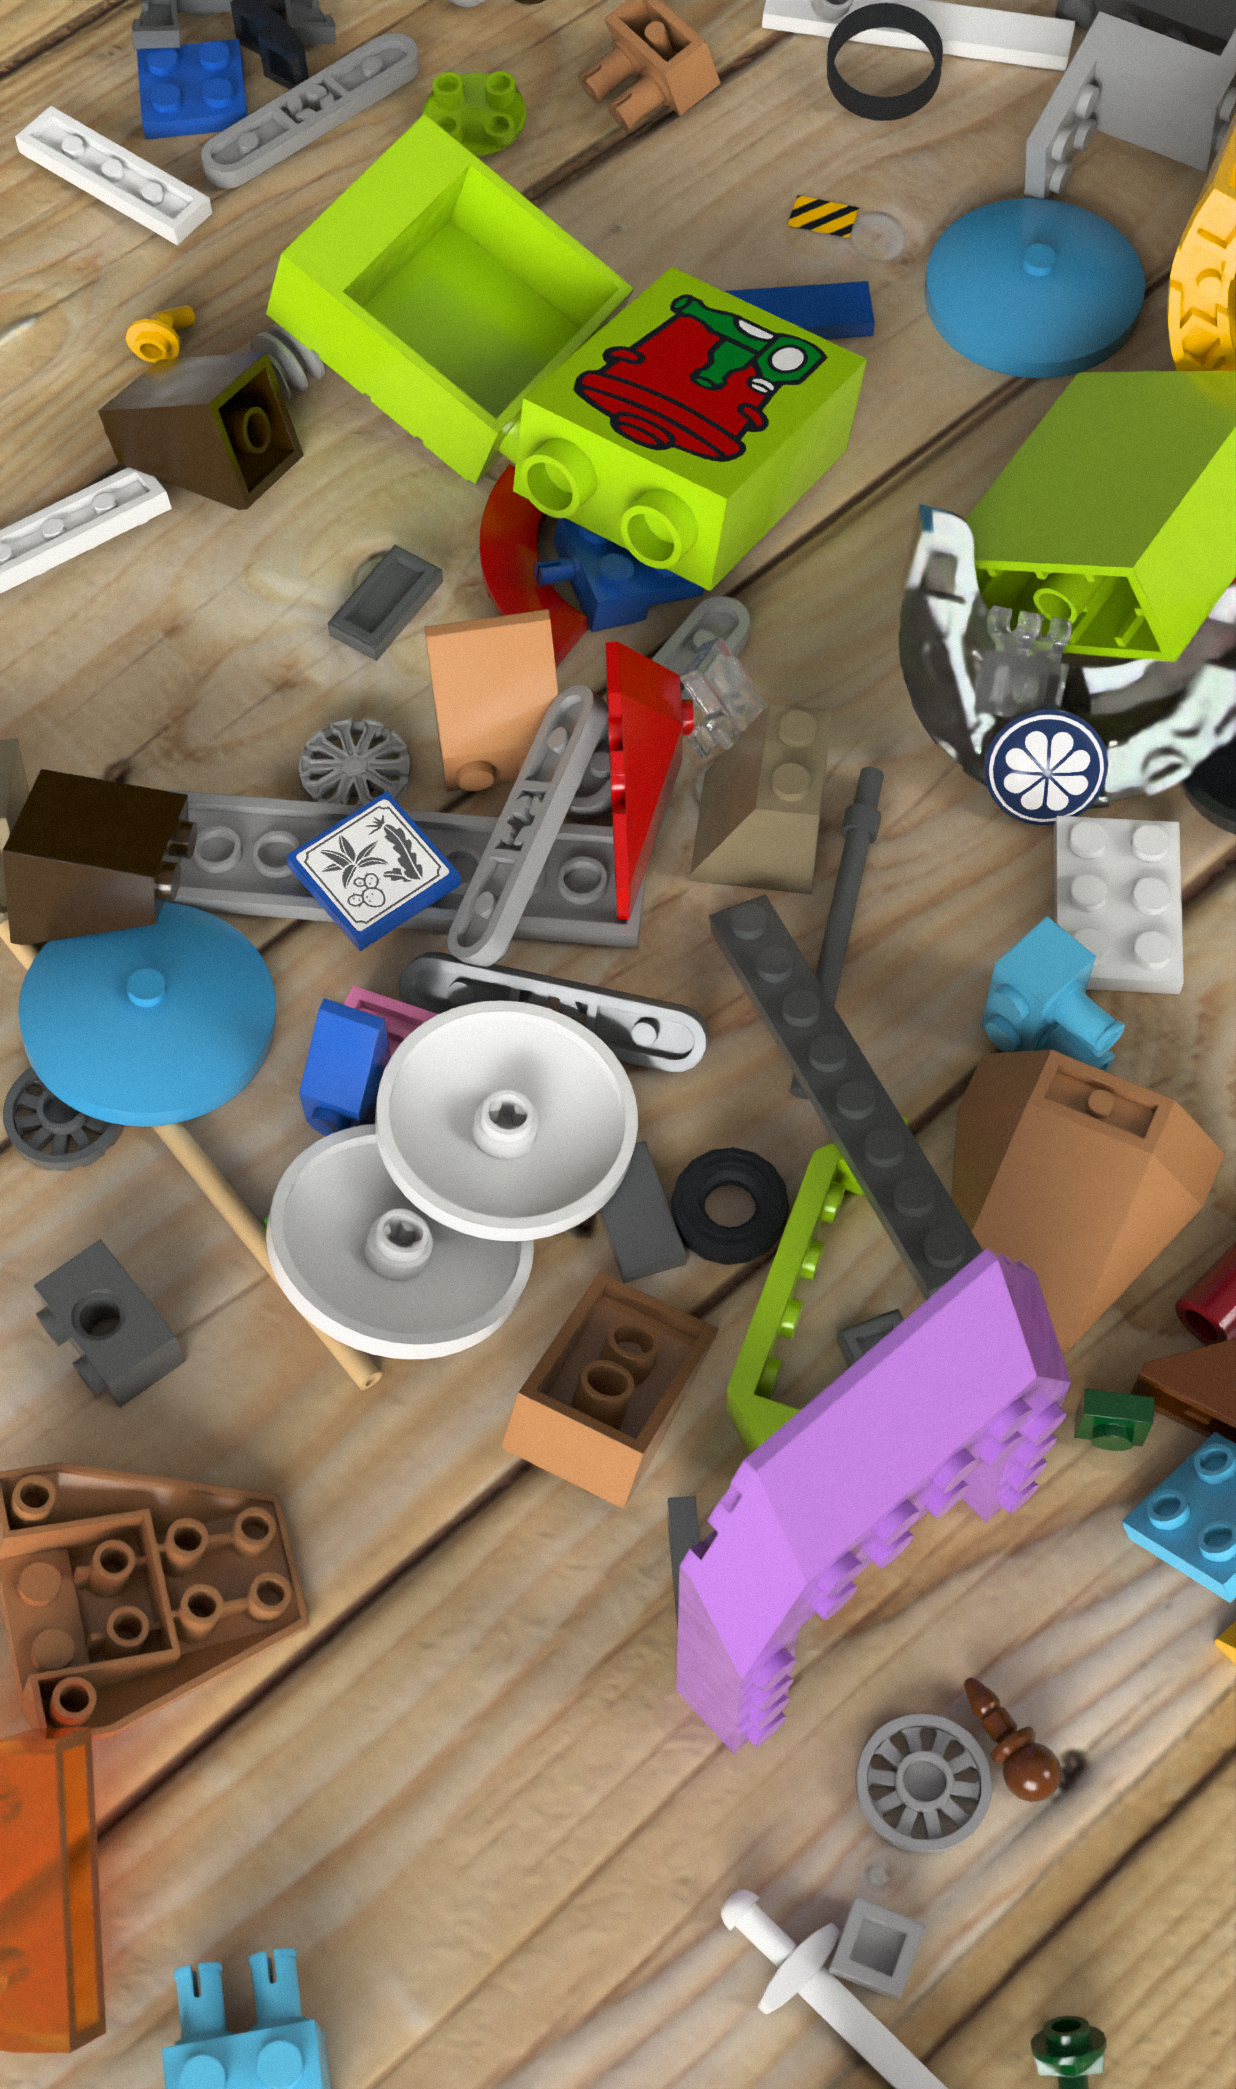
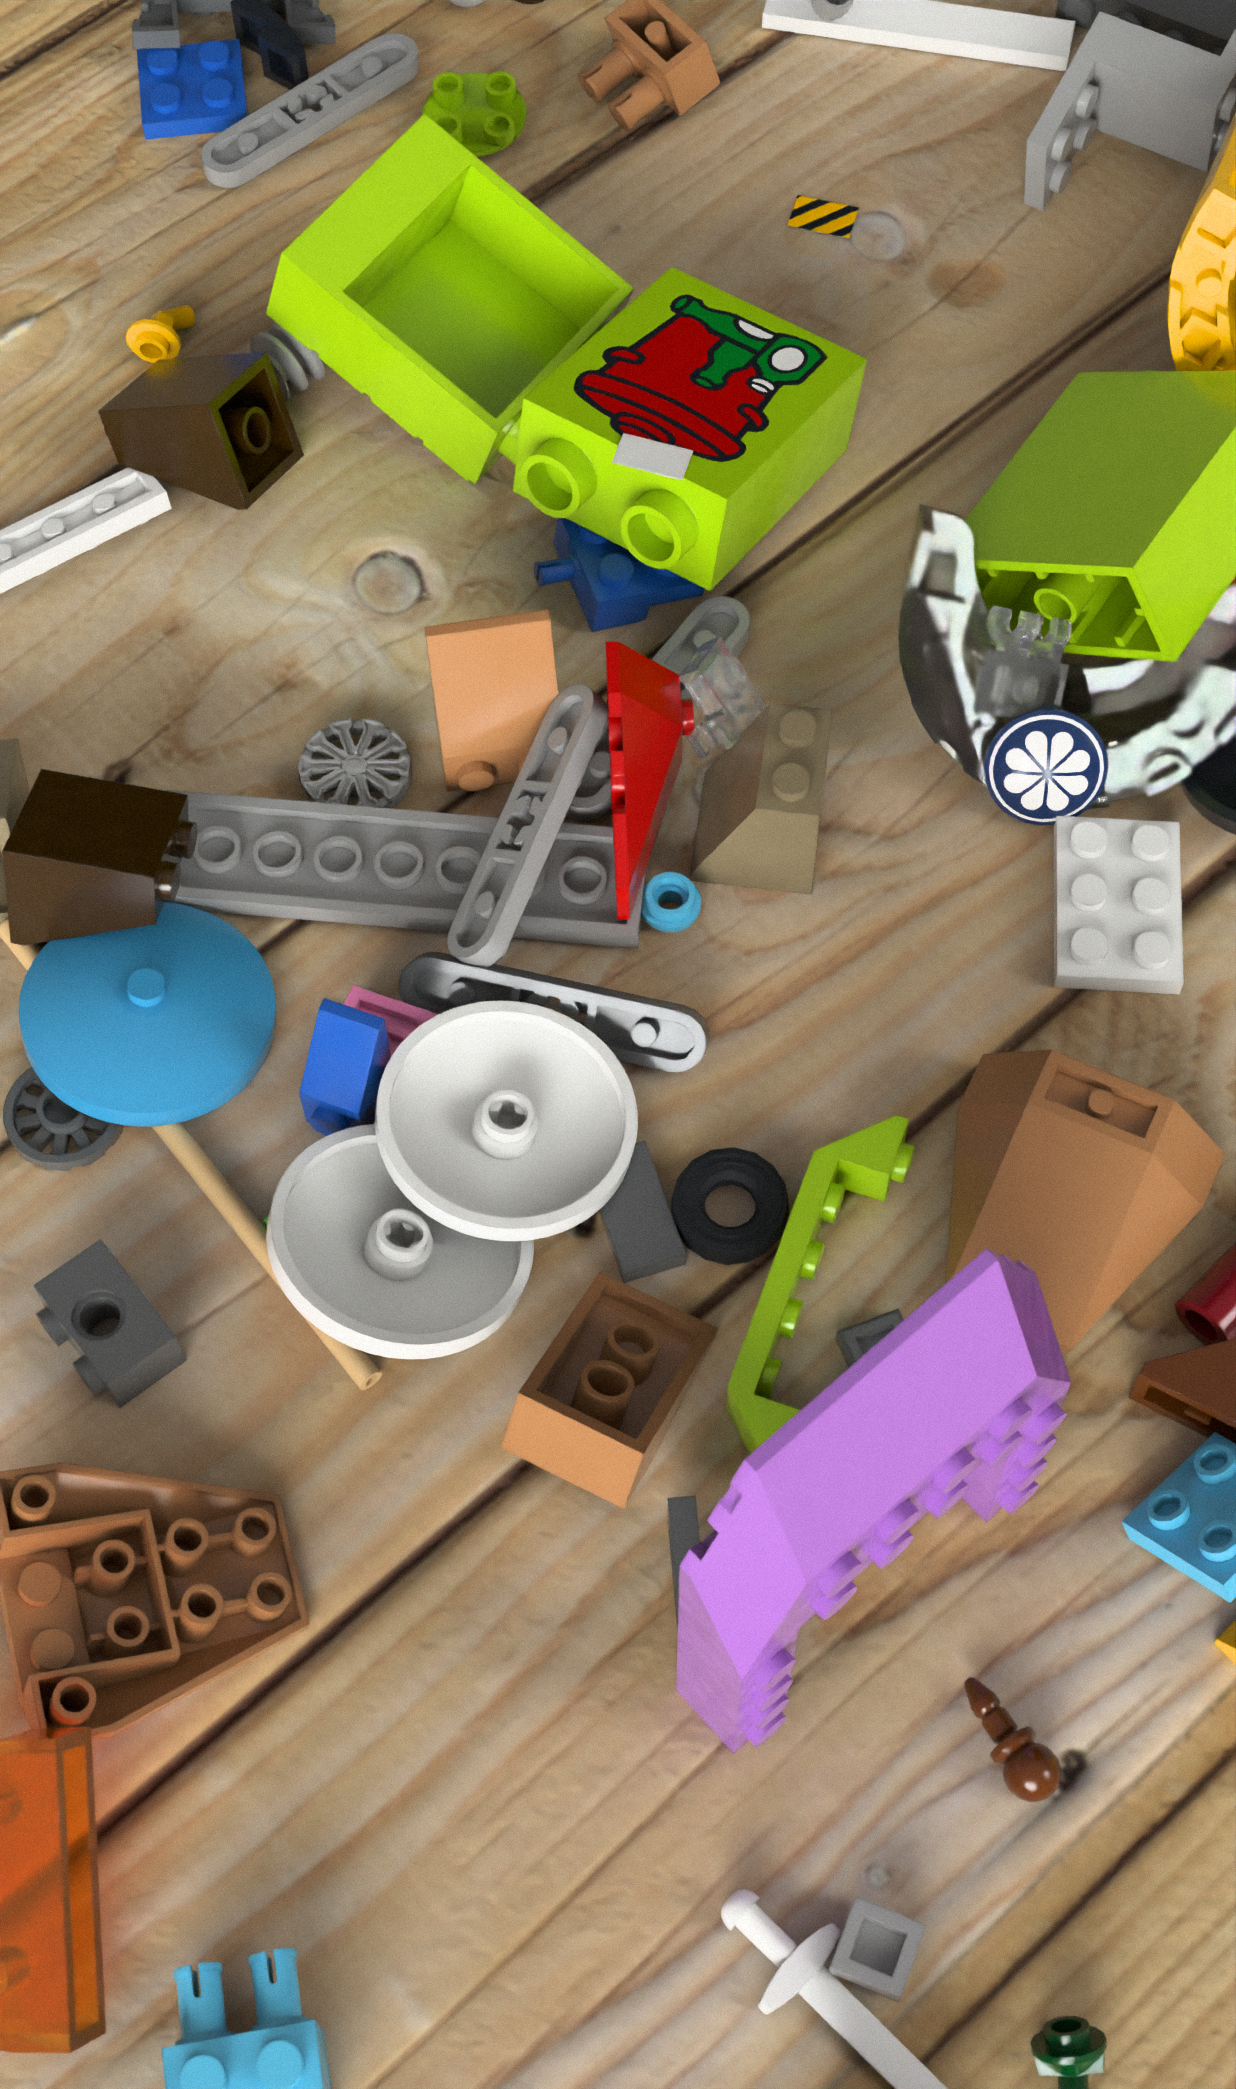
white plate [15,106,212,246] -> none
tile [286,791,461,951] -> none
dark grey tile [327,545,443,661] -> none
red tile [479,464,588,668] -> none
dark grey plate [709,894,983,1300] -> none
blue tile [725,281,875,339] -> none
dark grey bar [790,767,884,1099] -> none
black tyre [827,3,943,121] -> none
light grey wheel [855,1713,992,1854] -> none
dark azure dish [925,198,1145,378] -> none
medium azure brick [981,916,1125,1072] -> none
dark green plate [1074,1389,1155,1451] -> none
none -> white sticker [612,433,693,480]
none -> medium azure plate [642,872,701,932]

